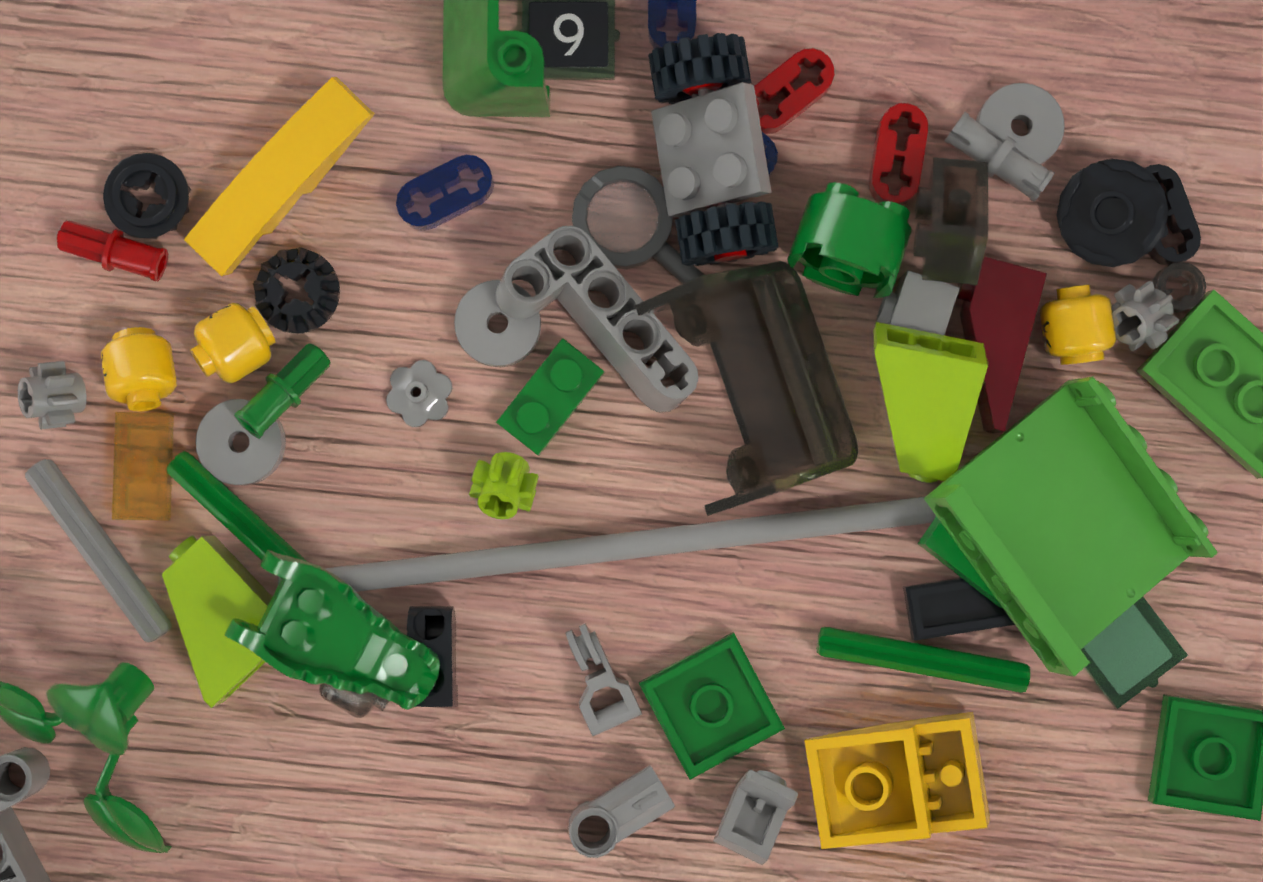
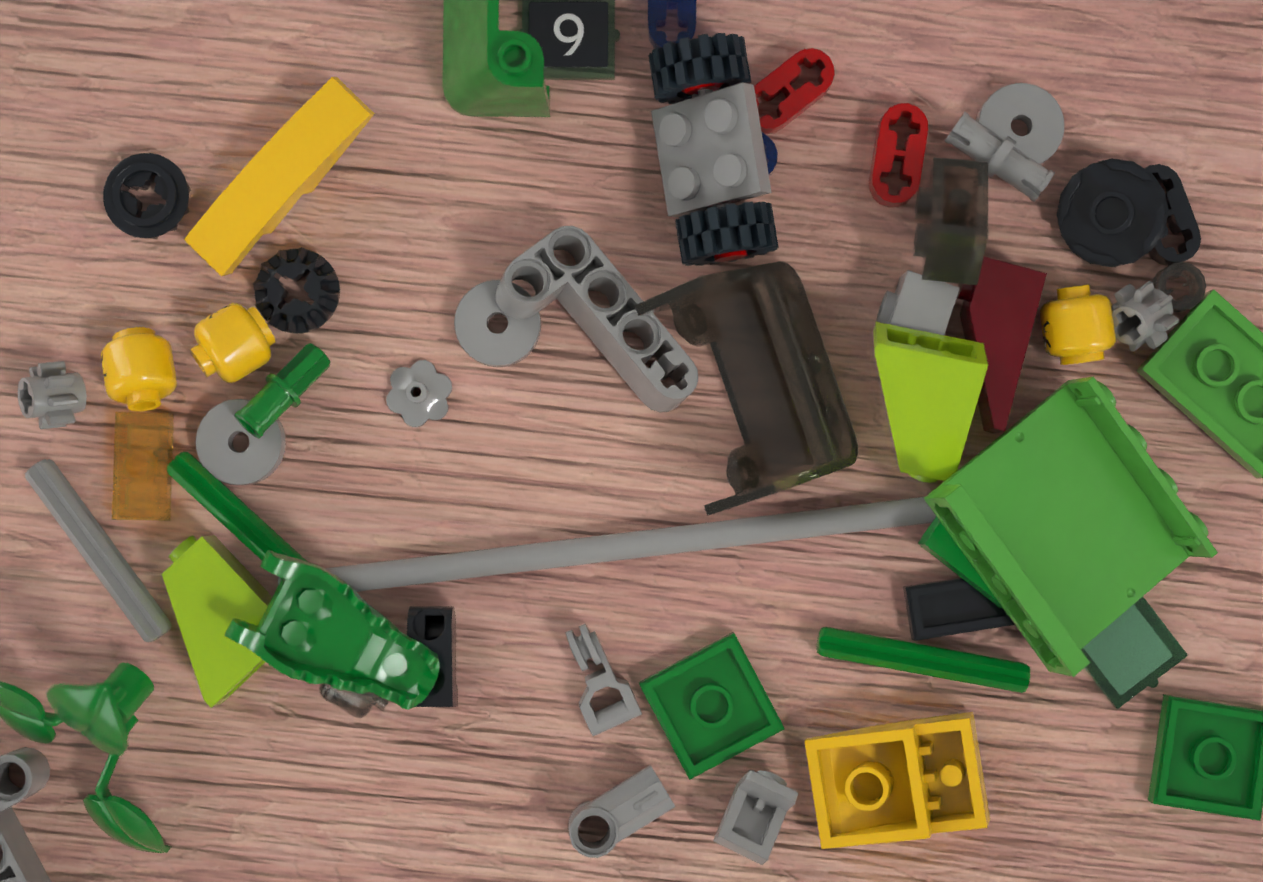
red axle [56,220,168,282] -> none
clear blue beam [396,155,494,231] -> none
lime gear [469,452,539,519] -> none
green plate [496,338,605,456] -> none
piece [572,166,709,294] -> none
green brick [787,182,912,298] -> none

